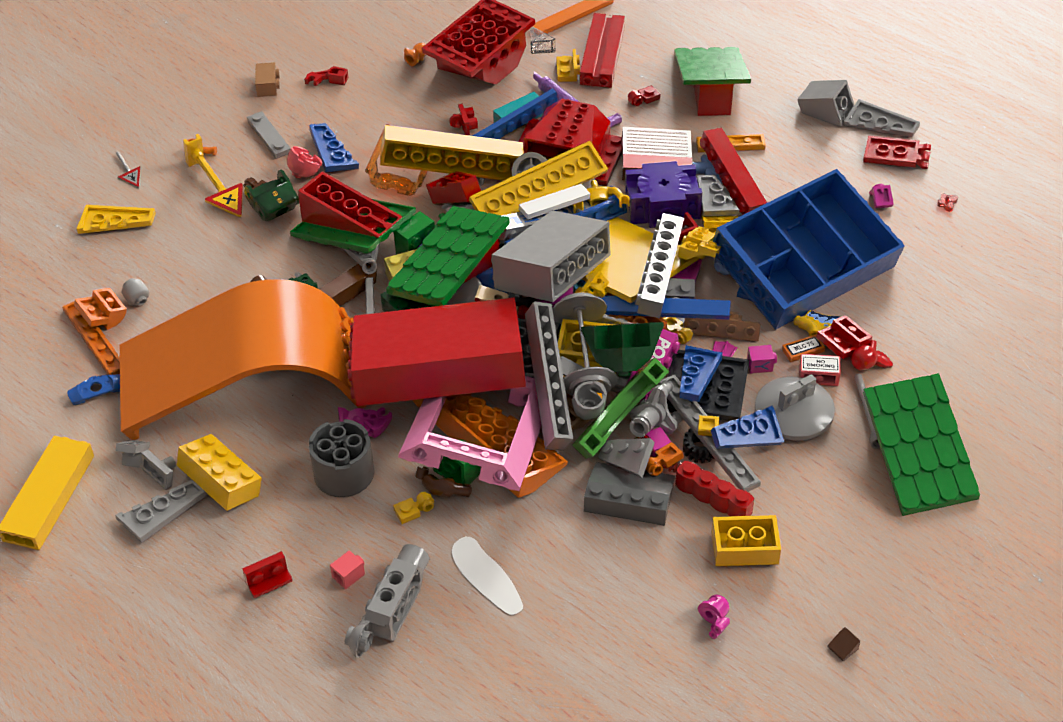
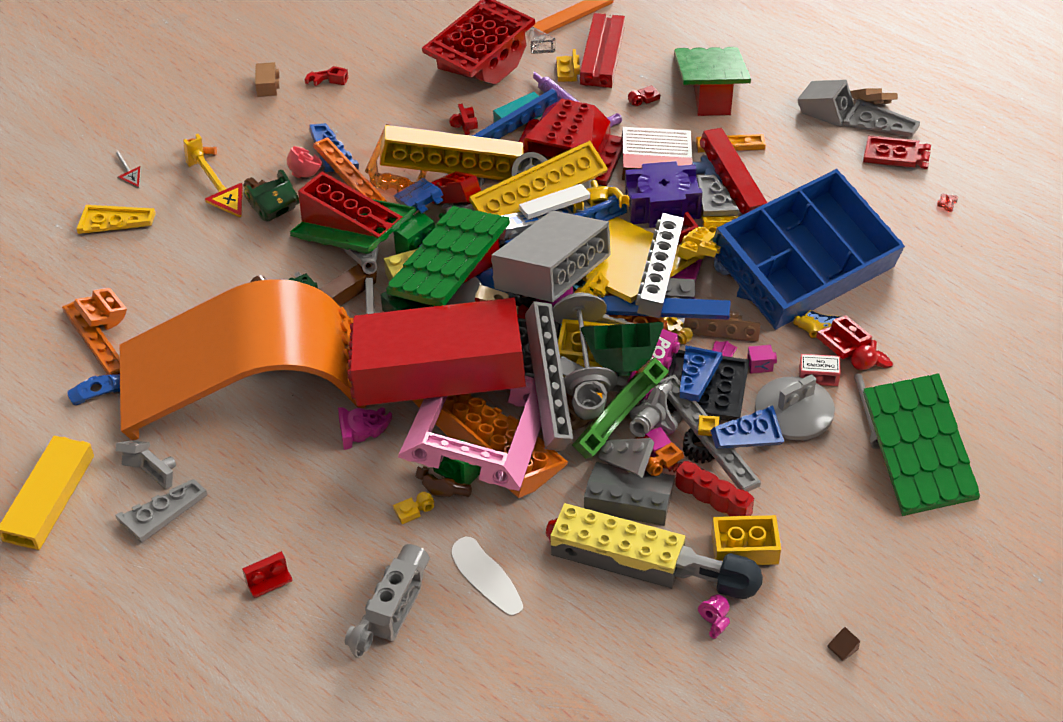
light grey head [121,278,149,306] -> none
yellow brick [176,434,262,511] -> none
light grey plate [247,111,291,159] -> none
dark grey brick [309,419,374,497] -> none
coral brick [330,550,365,589] -> none
orange animal [404,43,426,66] -> none
tile [782,334,825,362] -> none
dark pink bracket [869,184,894,208] -> none
none -> orange tile [313,137,387,202]
none -> blue tile [393,178,443,214]
none -> piece [546,503,763,599]
none -> medium nougat plate [850,88,898,105]

